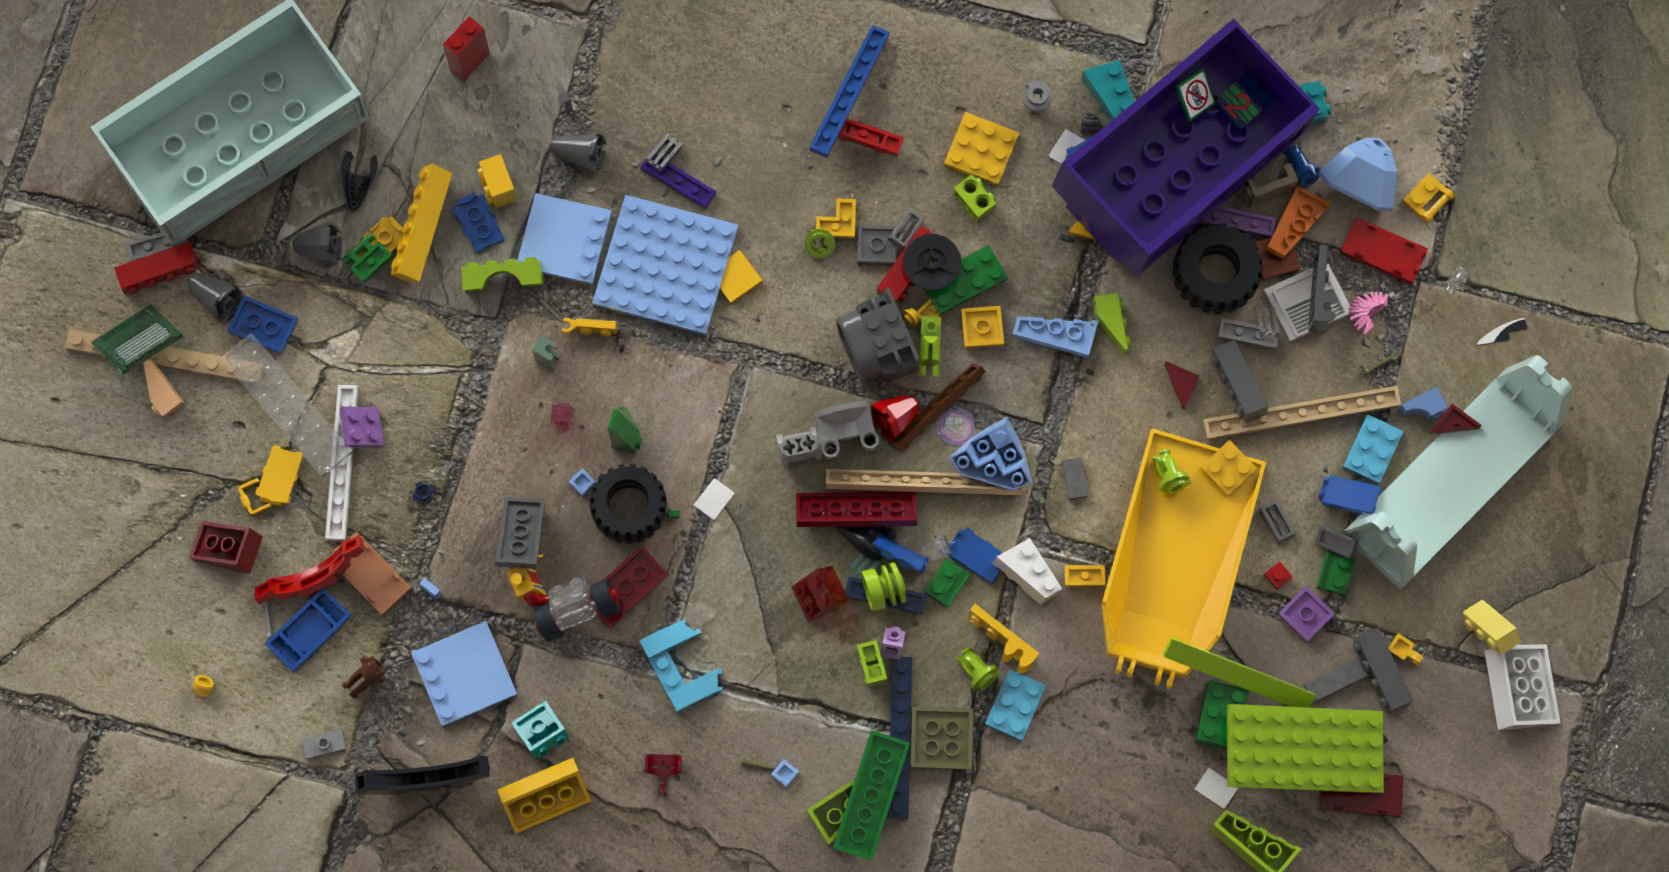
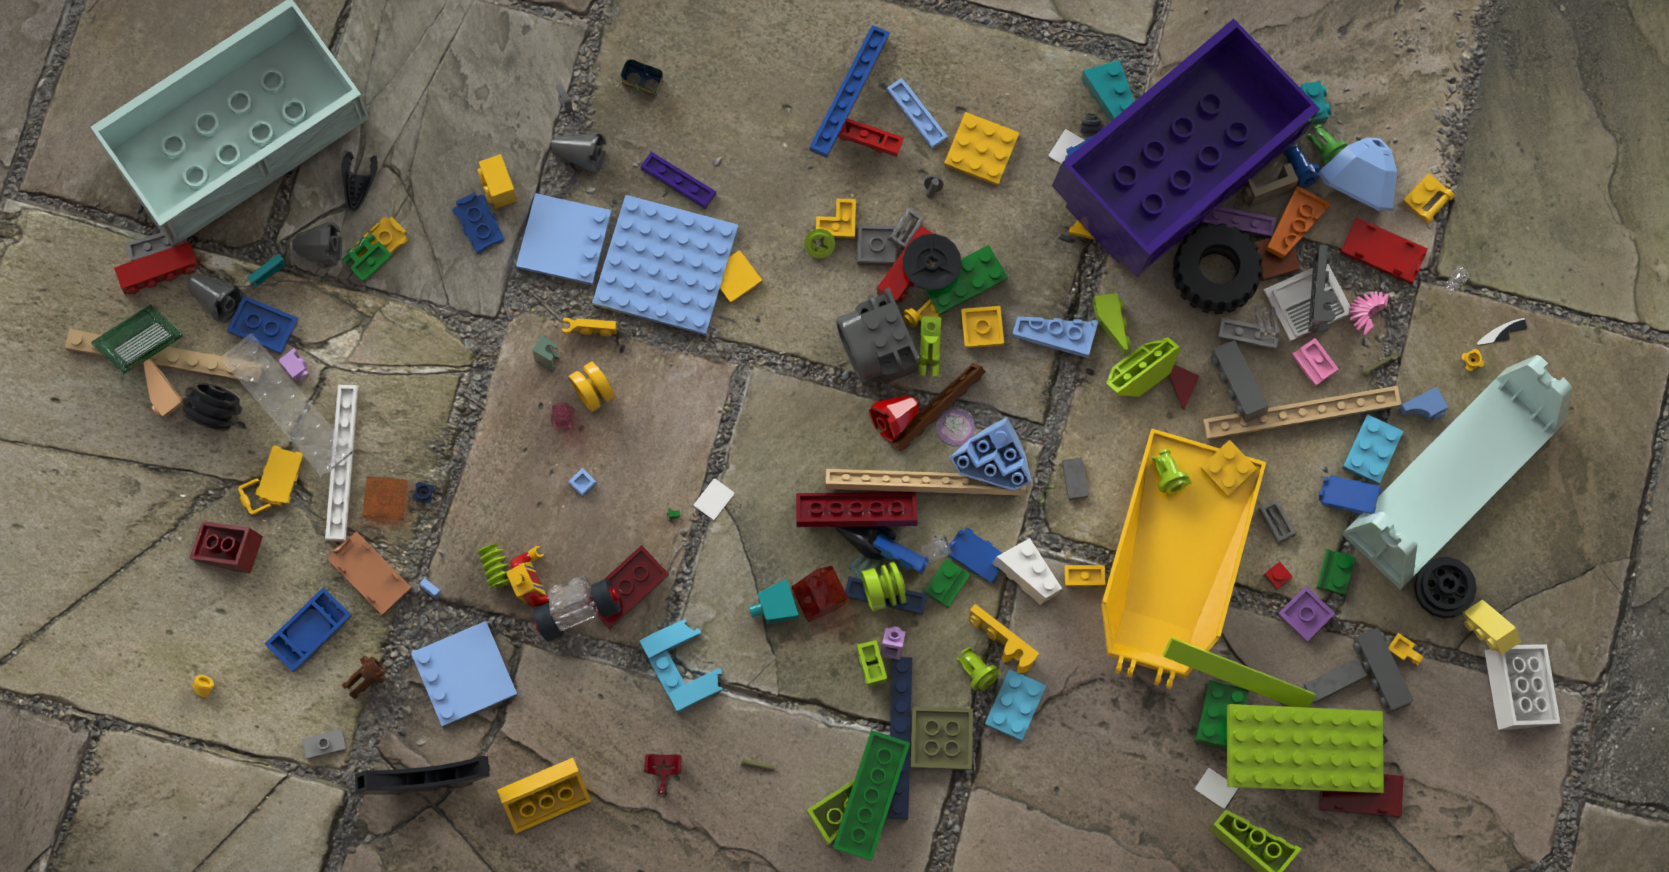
red piece [255,535,364,605] -> none
light grey hinge [263,601,272,640] -> none
medium lavender plate [340,406,384,448] -> none
yellow brick [391,164,452,284] -> none
red brick [443,16,490,81] -> none
lime arch [461,257,544,292] -> none
dark grey hinge [496,497,545,569] -> none
teal plate [511,701,569,759] -> none
black tyre [590,464,667,544] -> none
green wedge [608,406,643,455] -> none
flat silver tile [645,134,683,172] -> none
light blue tile [771,759,799,788] -> none
light grey piece [776,400,879,468] -> none
lime brick [953,174,996,223] -> none
light grey piece [1022,81,1053,115] -> none
piece [1175,68,1216,122] -> none
clear blue slope [1215,72,1274,131] -> none
flat silver tile [1315,524,1359,559] -> none
dark red tile [1430,404,1482,435] -> none
none -> black wheel [180,382,243,431]
none -> teal tile [247,254,286,289]
none -> lavender brick [279,348,309,383]
none -> clear orange tile [362,476,408,520]
none -> lime piece [478,544,510,589]
none -> yellow wheel [568,361,616,413]
none -> piece [621,59,663,97]
none -> teal torso [749,579,799,624]
none -> light blue tile [886,78,948,150]
none -> dark grey plate [924,175,944,198]
none -> lime wedge [1106,337,1181,397]
none -> bright pink plate [1291,338,1339,386]
none -> bright green piece [1307,125,1348,166]
none -> black wheel [1414,557,1477,619]
none -> yellow plate [1461,349,1484,371]

